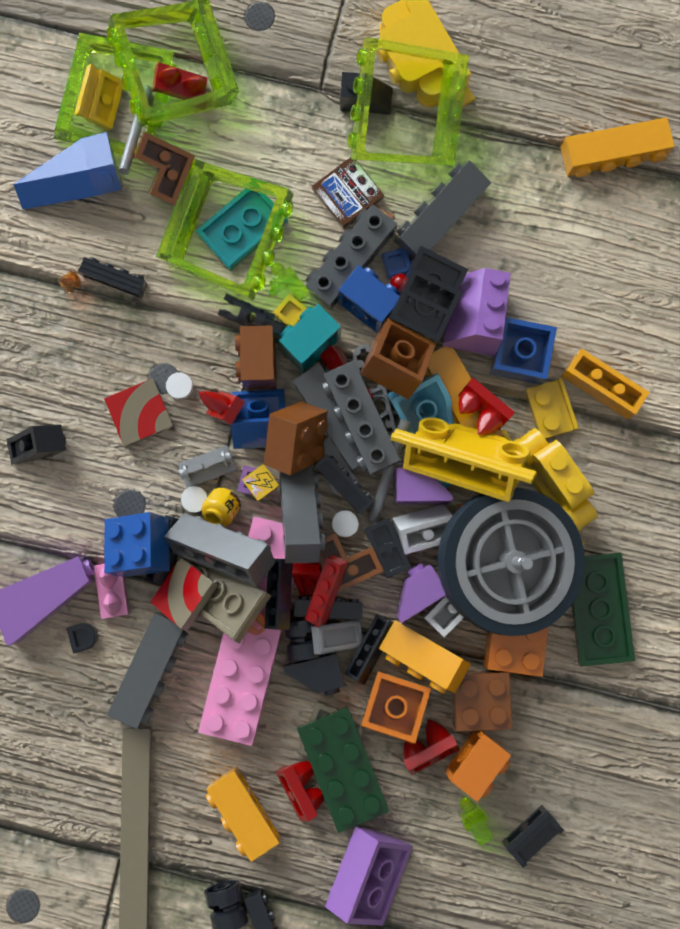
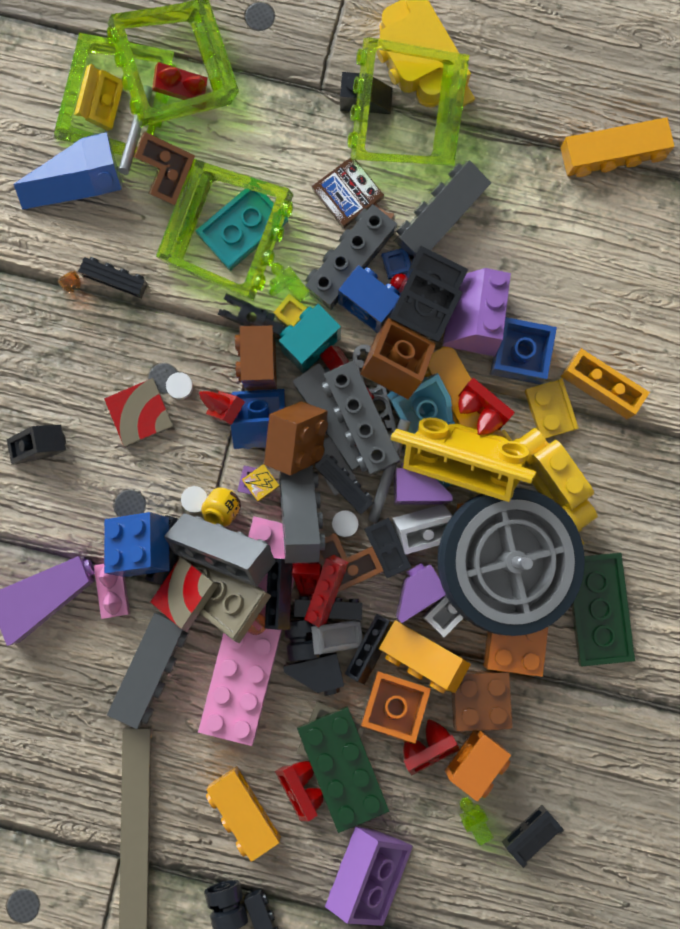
black tile [66,623,98,654] -> none
light grey hinge [178,445,236,488] -> none

